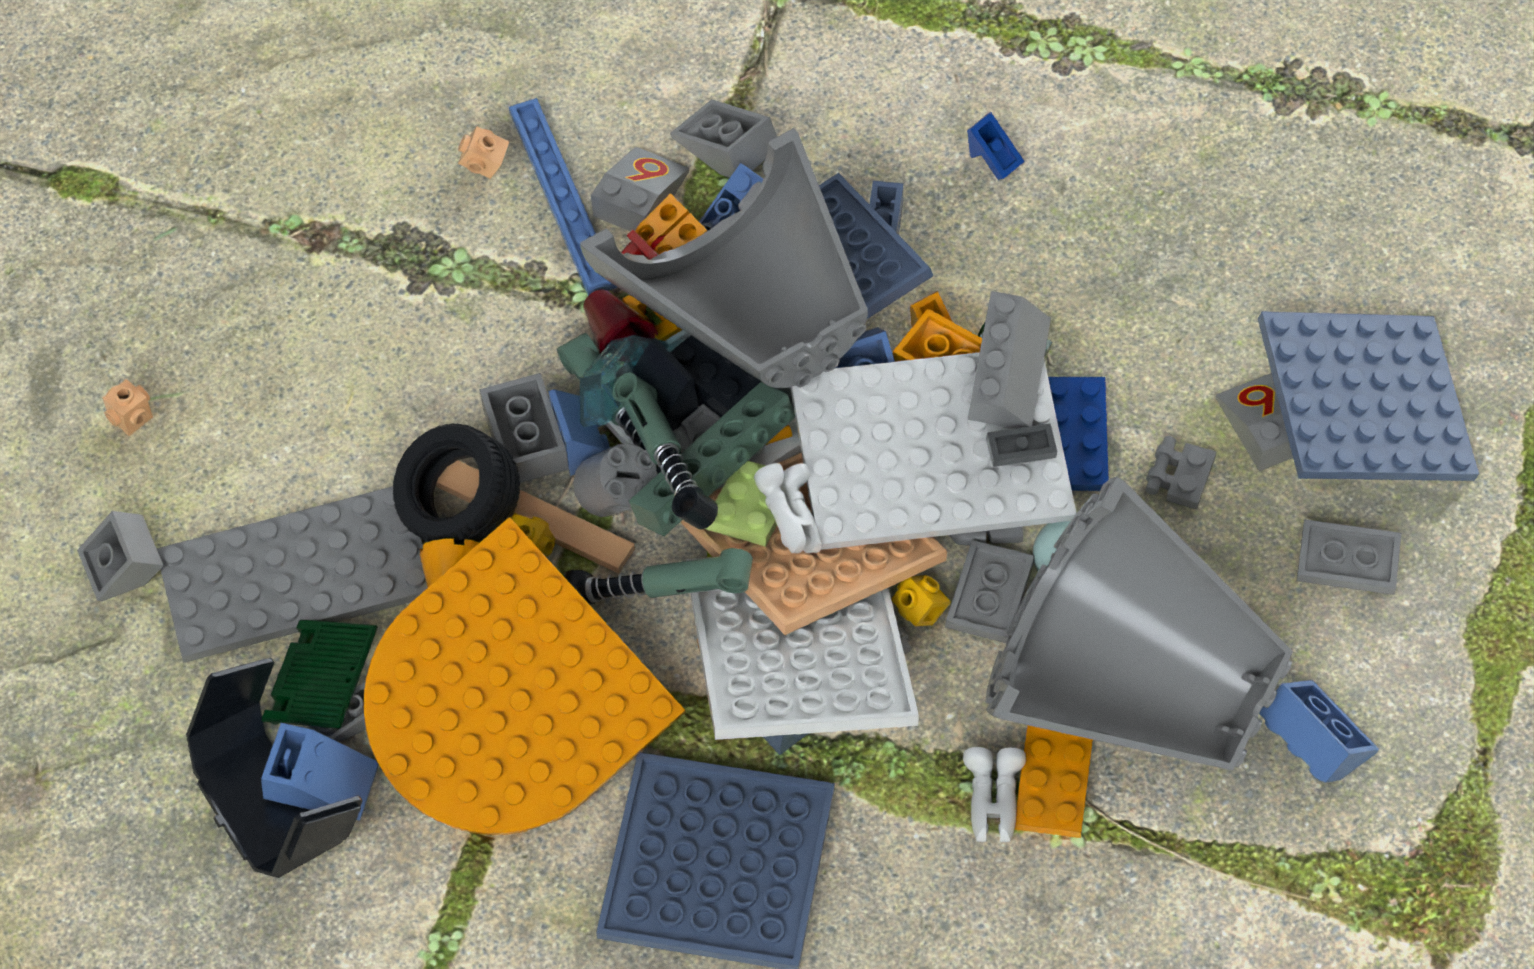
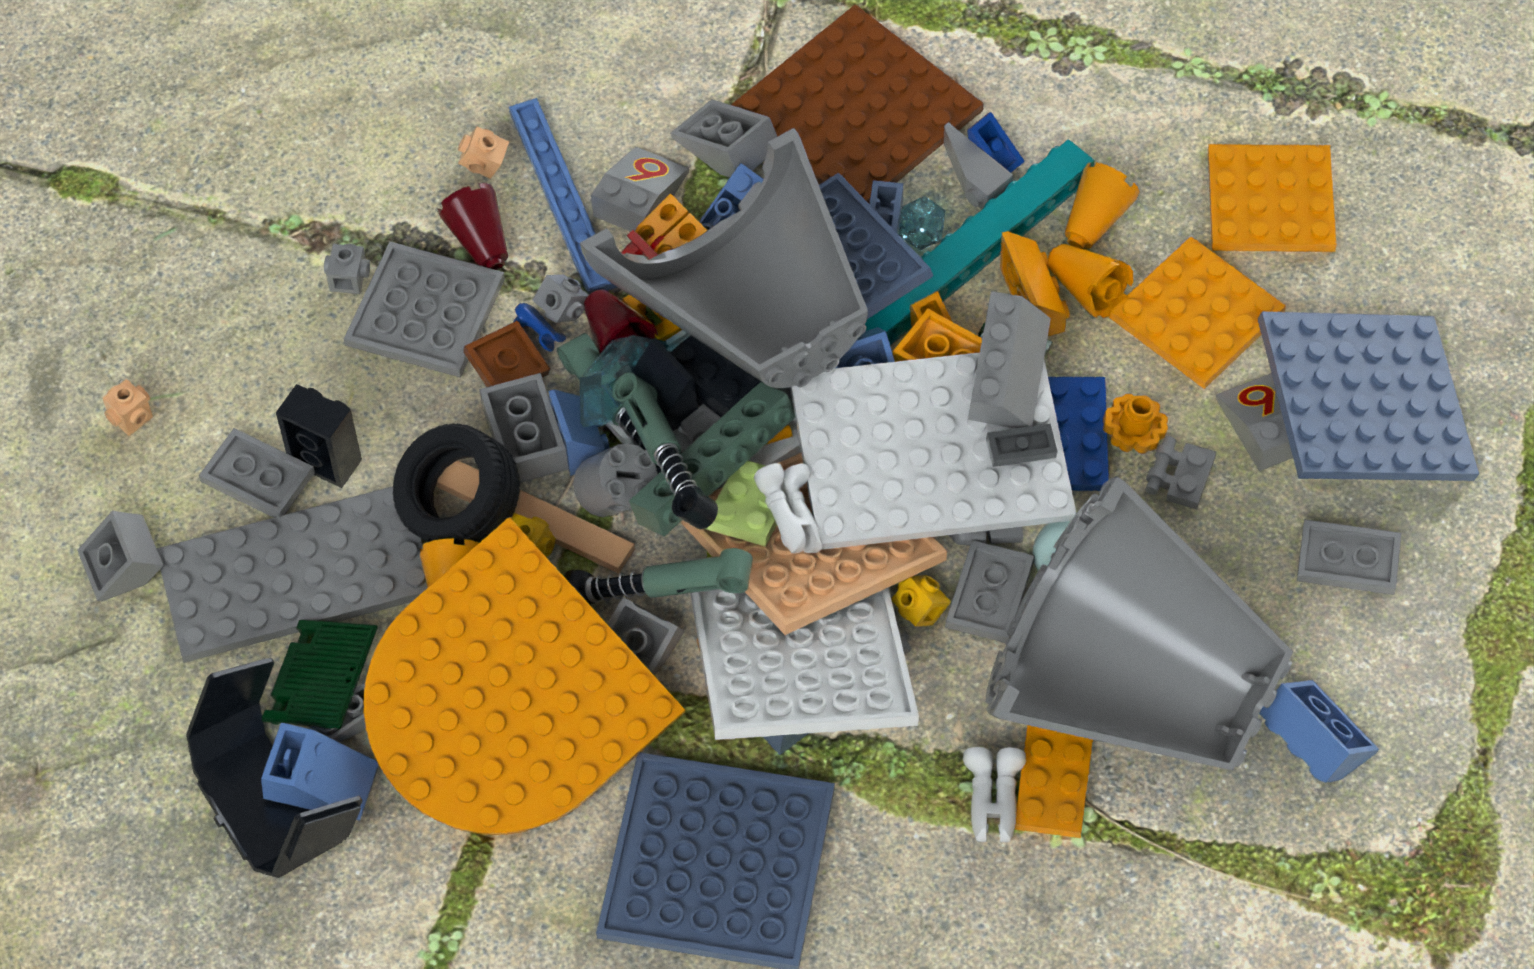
none -> light grey plate [199,428,315,518]
none -> black brick [276,384,362,488]
none -> light grey brick [324,244,370,294]
none -> light grey plate [344,241,505,378]
none -> dark red cone [437,183,508,270]
none -> dark orange plate [463,321,550,387]
none -> blue piece [513,303,566,352]
none -> light grey brick [532,274,589,323]
none -> light grey slope [608,597,684,676]
none -> dark orange plate [731,4,984,204]
none -> teal brick [865,139,1095,346]
none -> clear light blue brick [899,196,946,251]
none -> light grey slope [944,122,1013,209]
none -> light orange slope [1000,231,1070,336]
none -> light orange cone [1048,244,1133,318]
none -> light orange cone [1065,162,1140,249]
none -> light orange plant [1103,394,1168,454]
none -> light orange plate [1109,236,1286,389]
none -> light orange plate [1208,144,1336,252]

